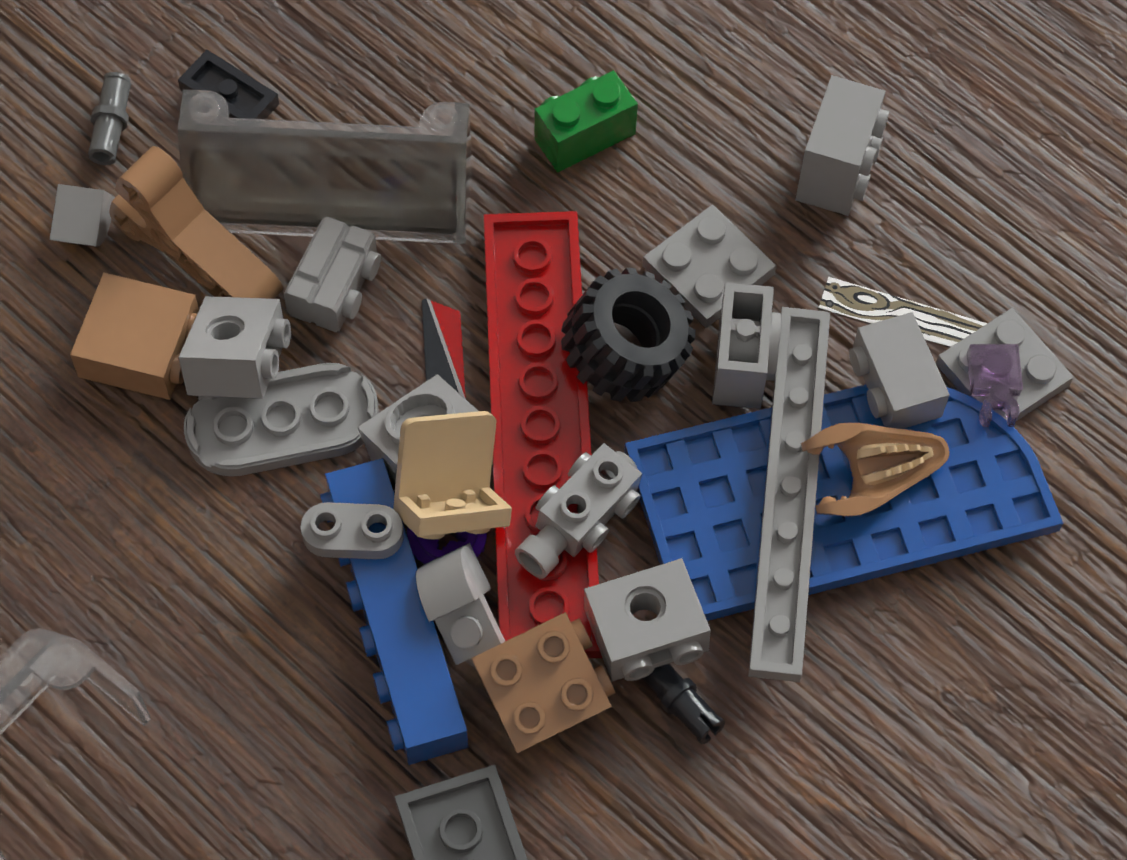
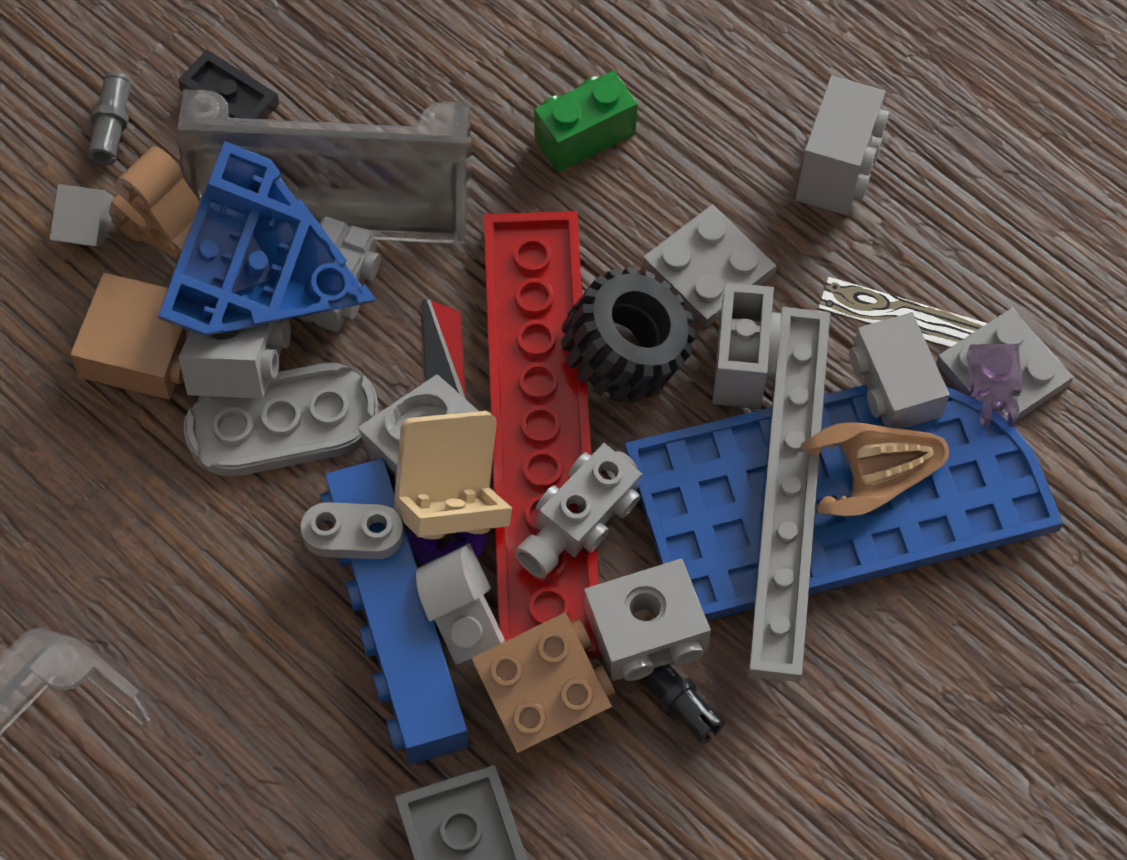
none -> blue wedge [157,141,376,336]

